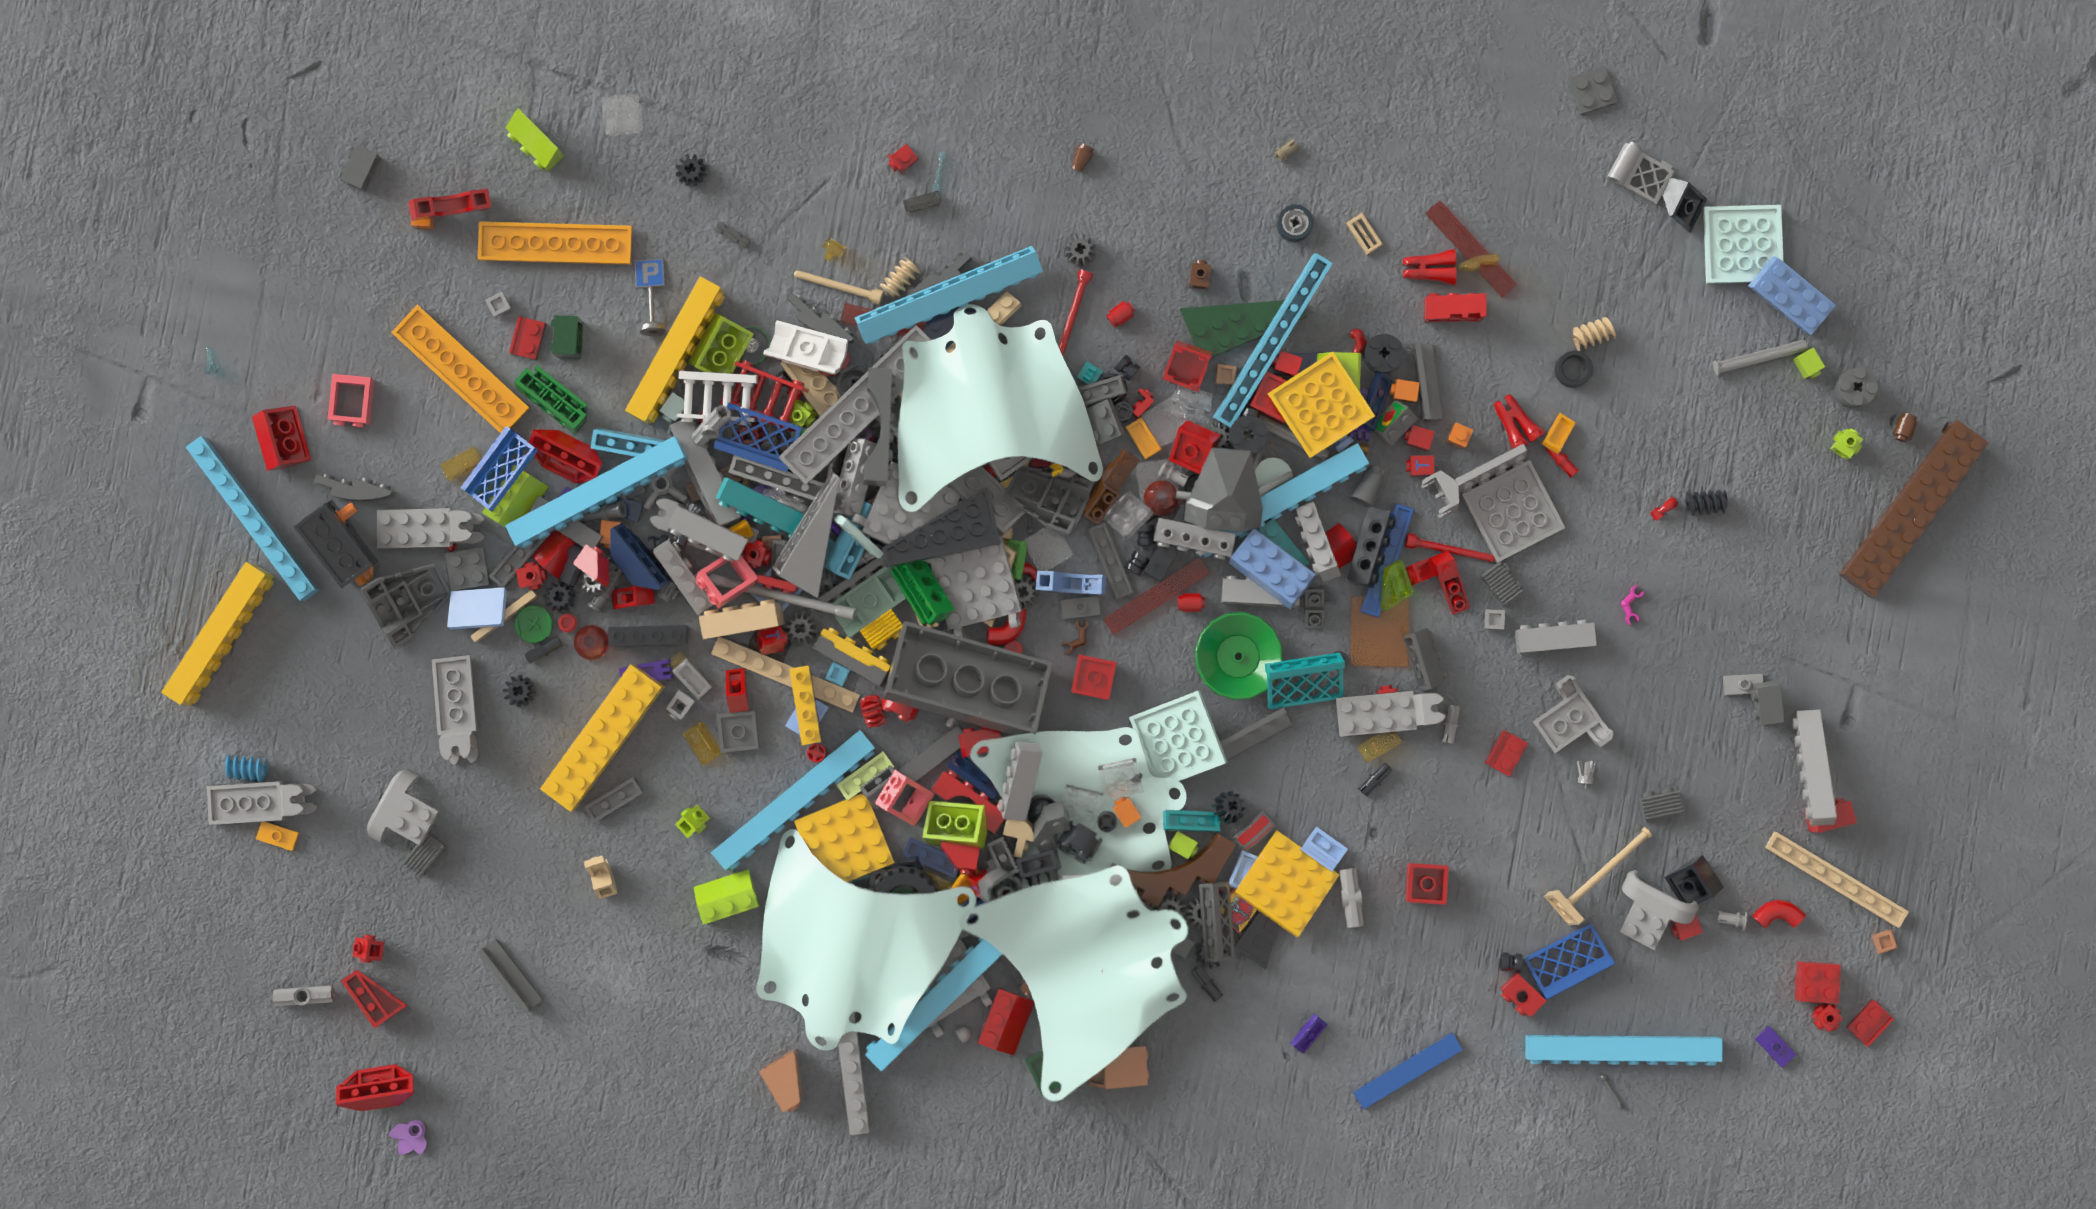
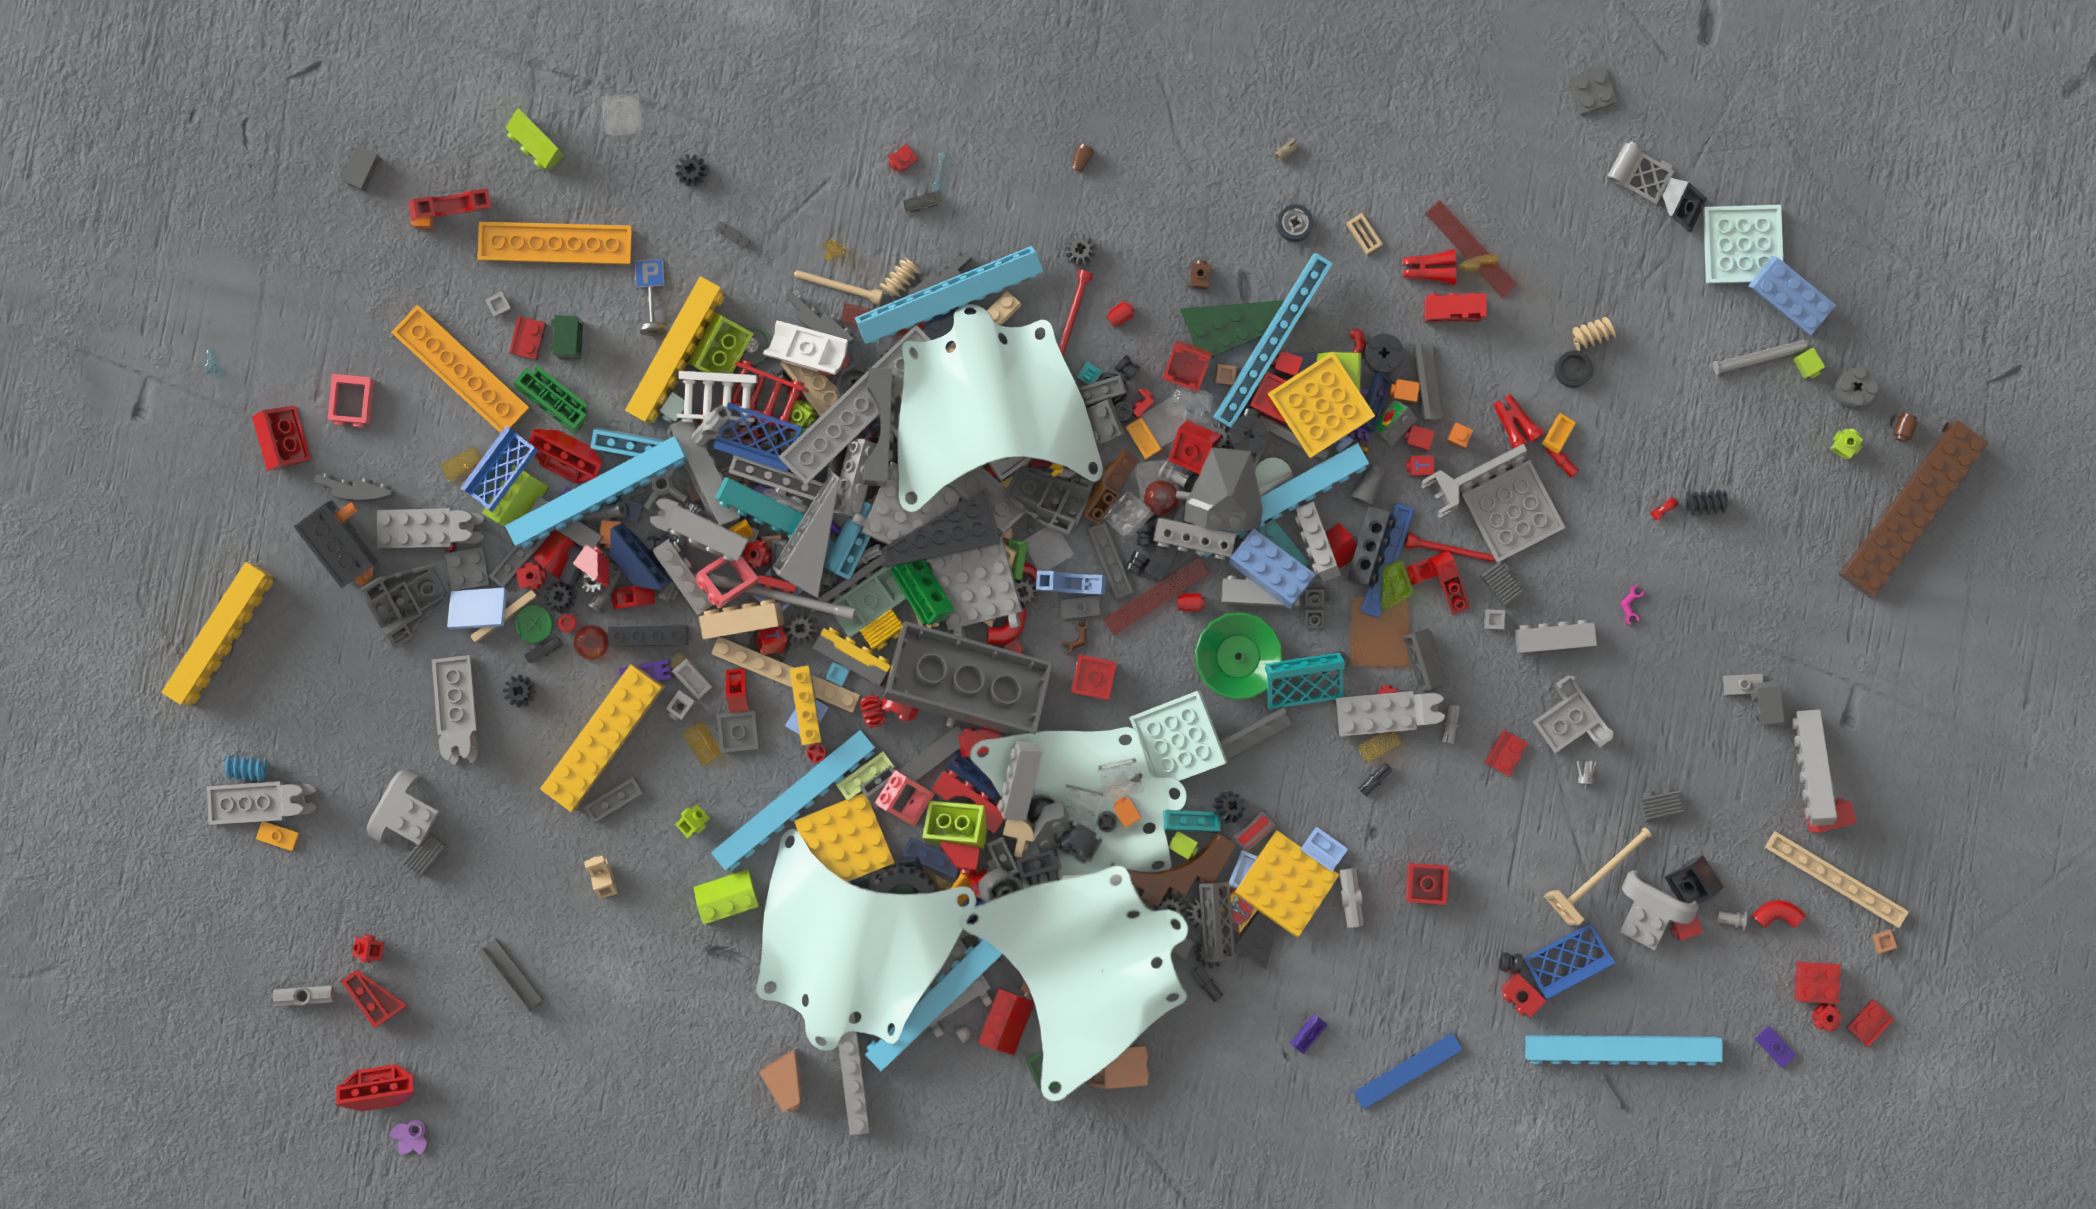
medium azure brick [186,436,320,602] -> none
light aqua tile [834,514,883,558] -> none

